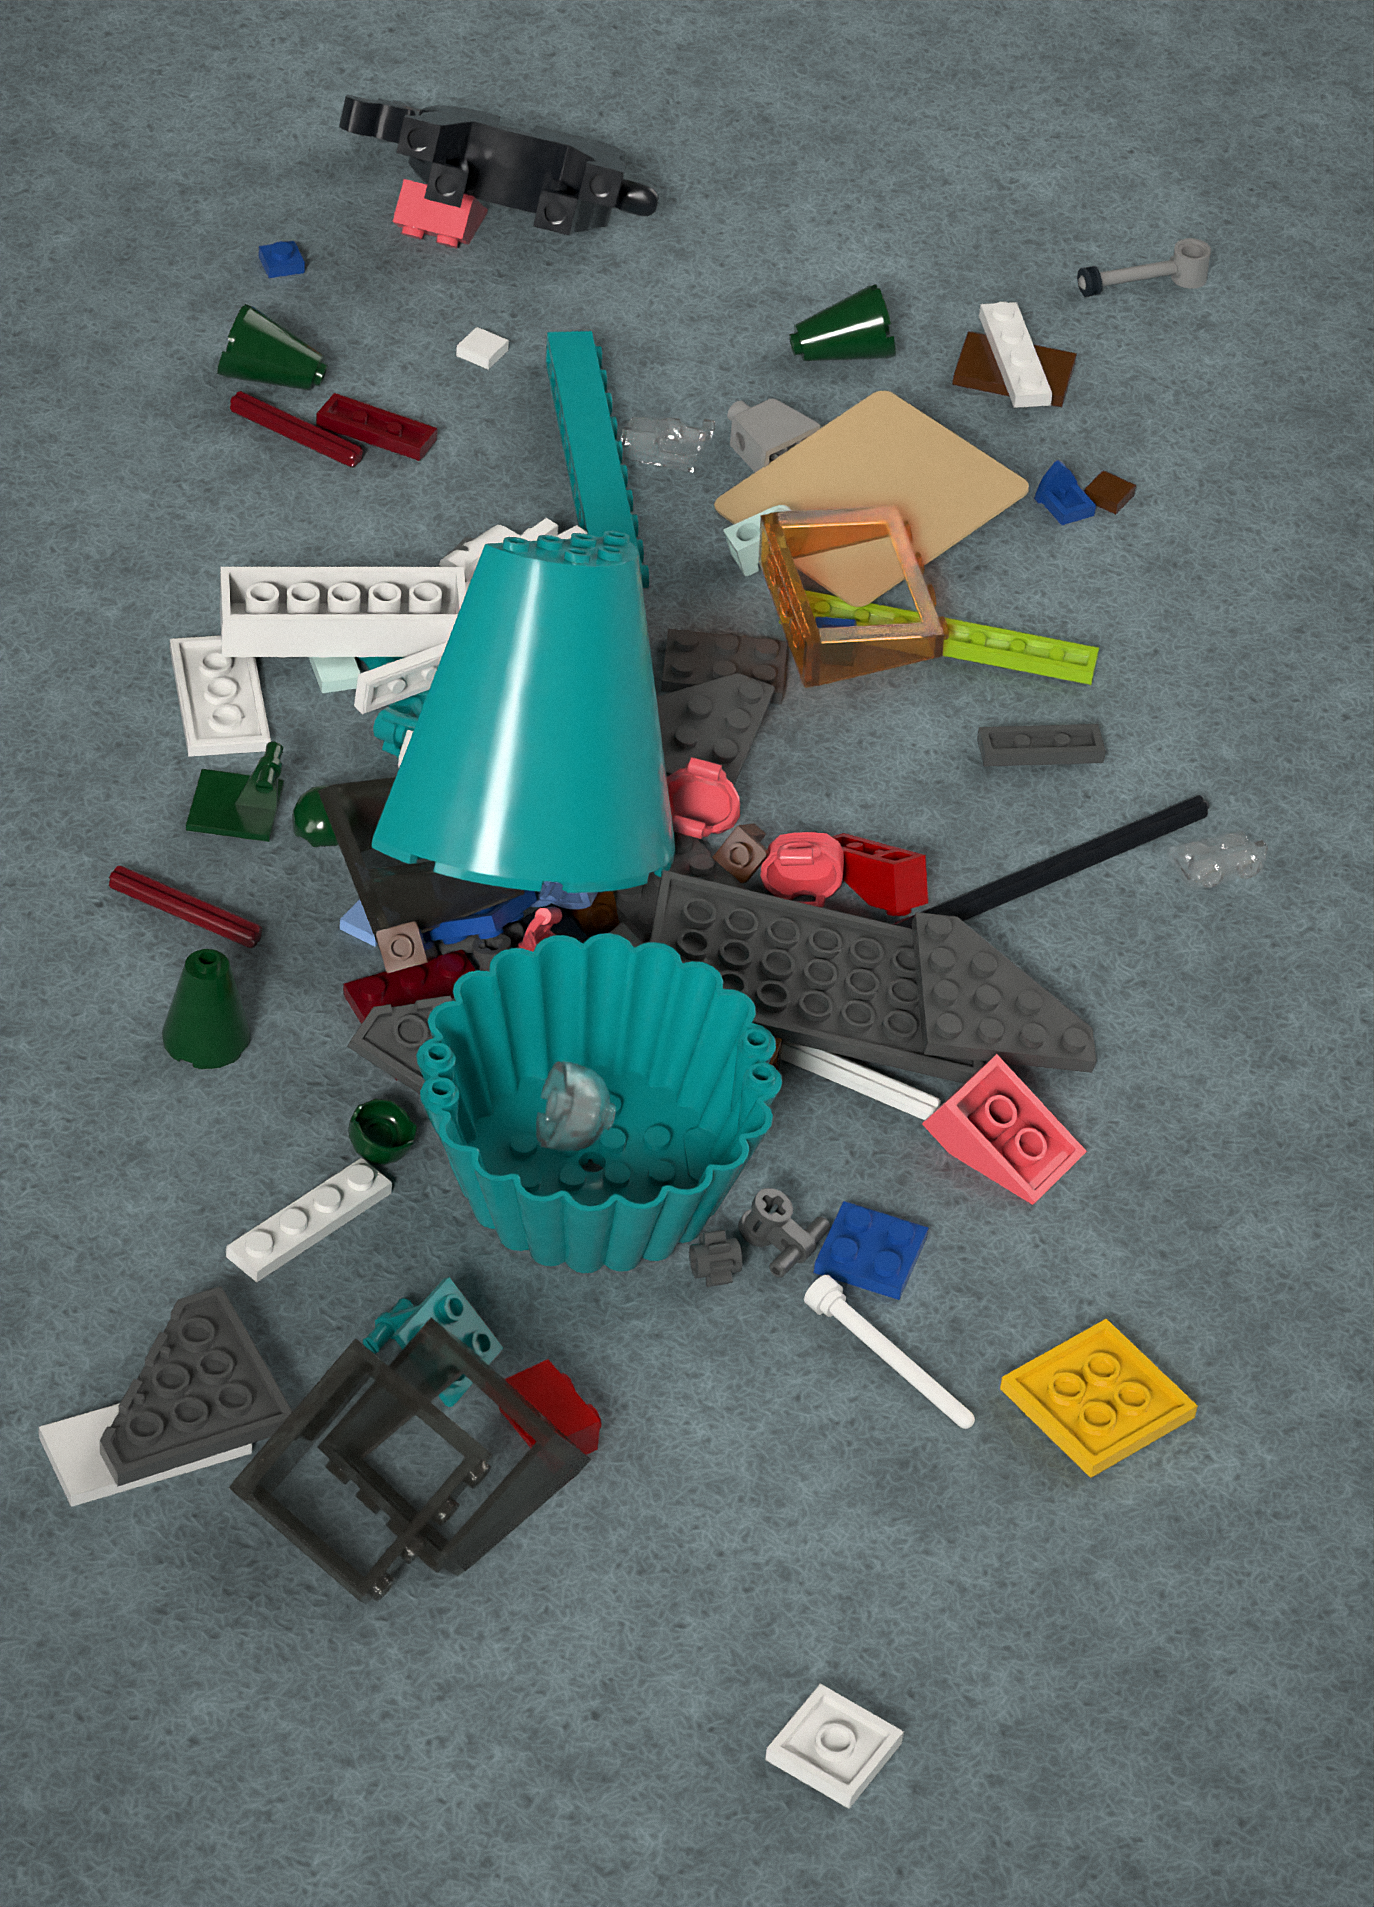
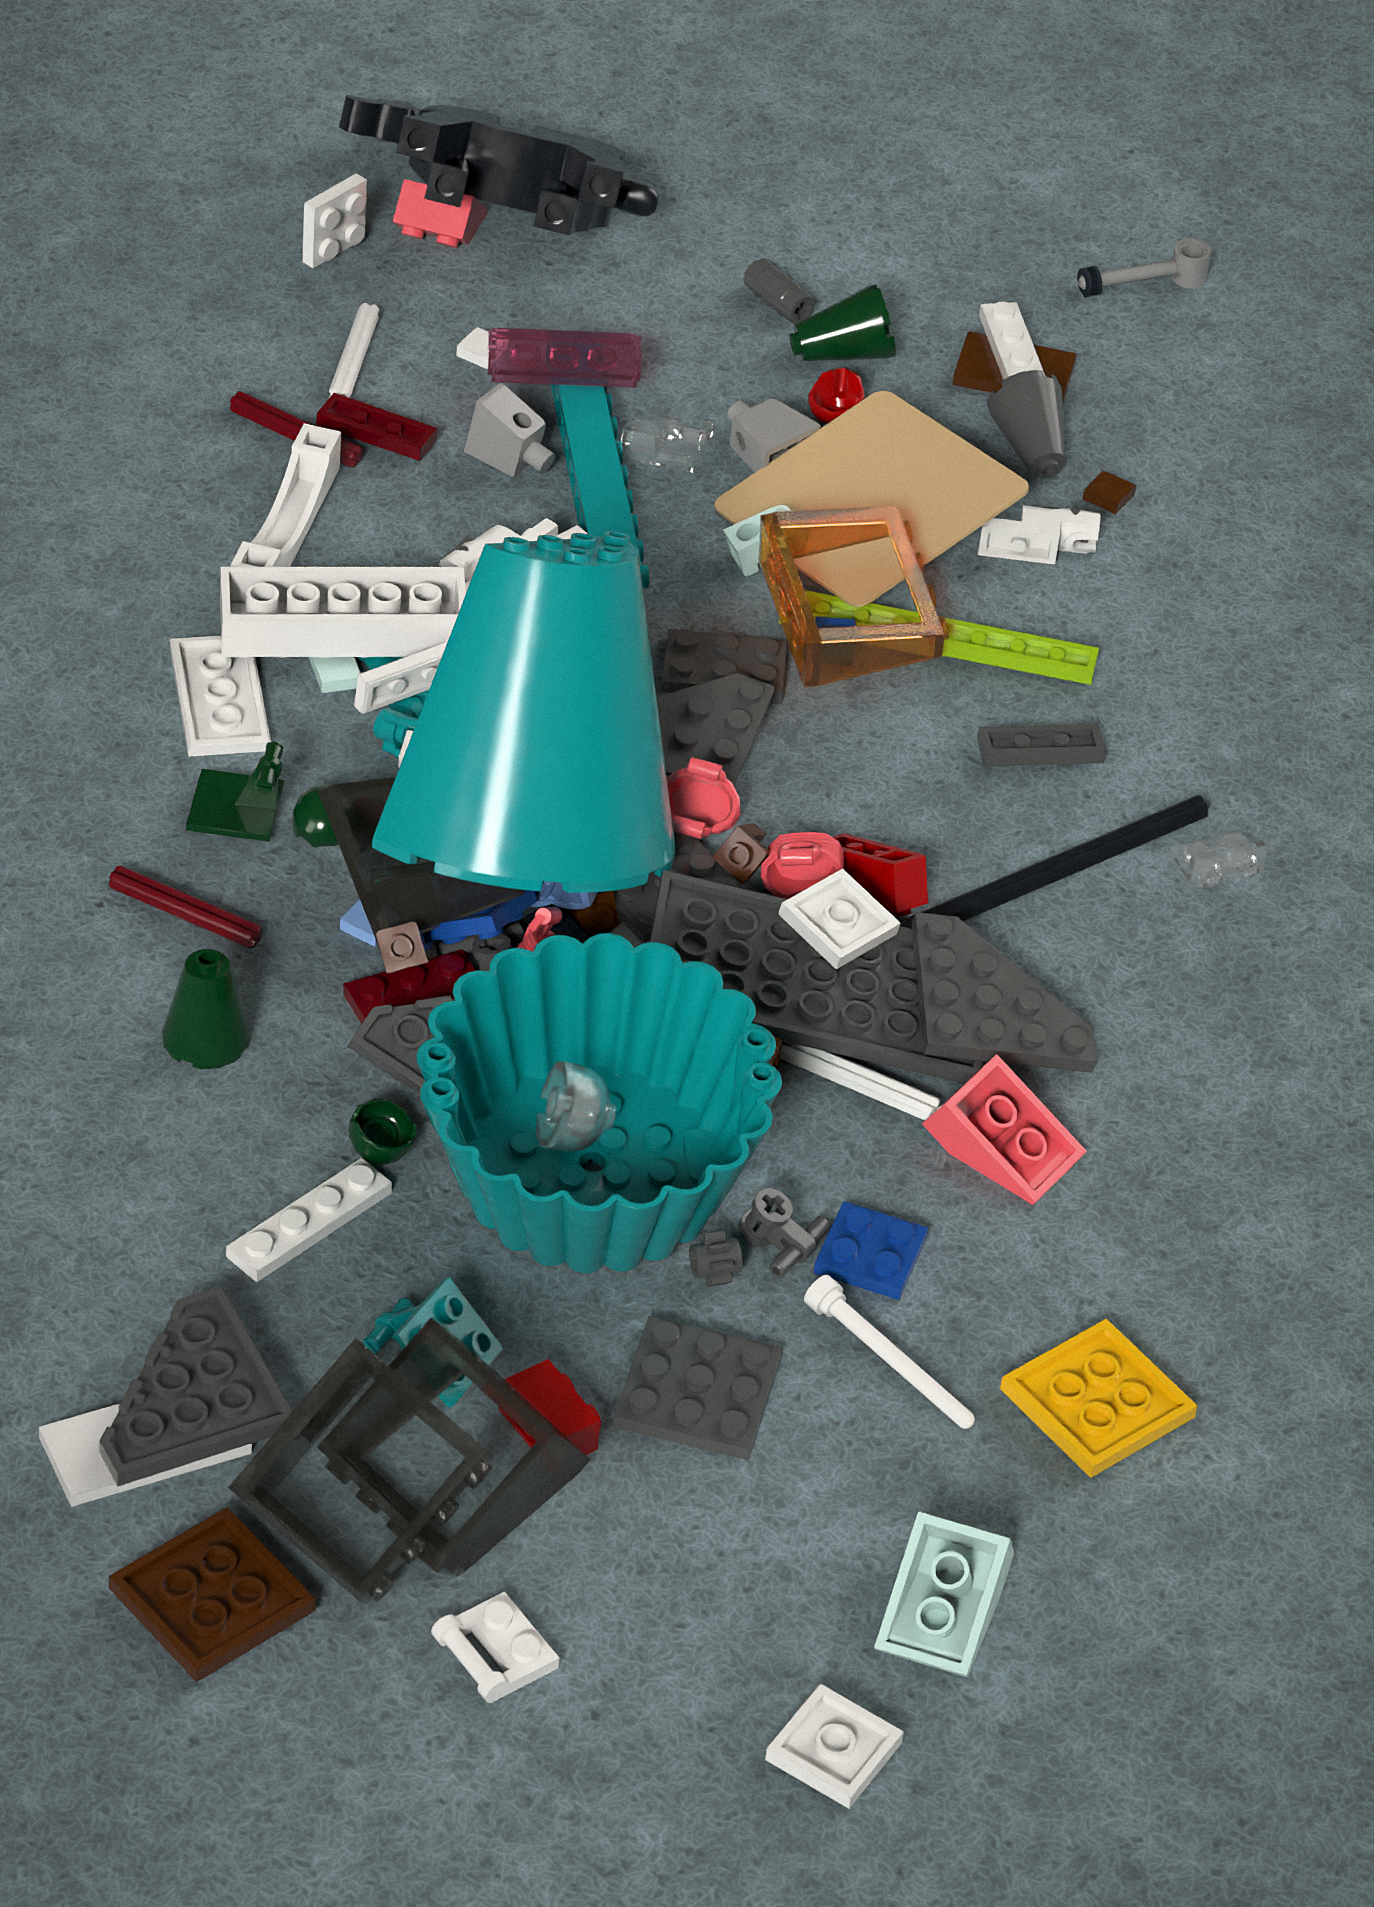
dark green cone [217,304,328,391] -> none
blue plate [259,241,305,278] -> none
blue tile [1034,460,1096,525] -> none
none -> reddish brown plate [109,1507,316,1682]
none -> white arch [230,424,341,567]
none -> white plate [302,173,367,268]
none -> white axle [329,303,379,398]
none -> white plate [431,1592,559,1703]
none -> light grey torso [464,382,555,477]
none -> clear pink brick [487,328,642,388]
none -> dark grey plate [613,1316,783,1460]
none -> dark grey axle [743,258,815,324]
none -> white plate [778,868,901,969]
none -> red hair [808,367,865,424]
none -> light aqua slope [874,1512,1014,1678]
none -> white plate [978,505,1100,564]
none -> dark grey cone [987,370,1066,478]

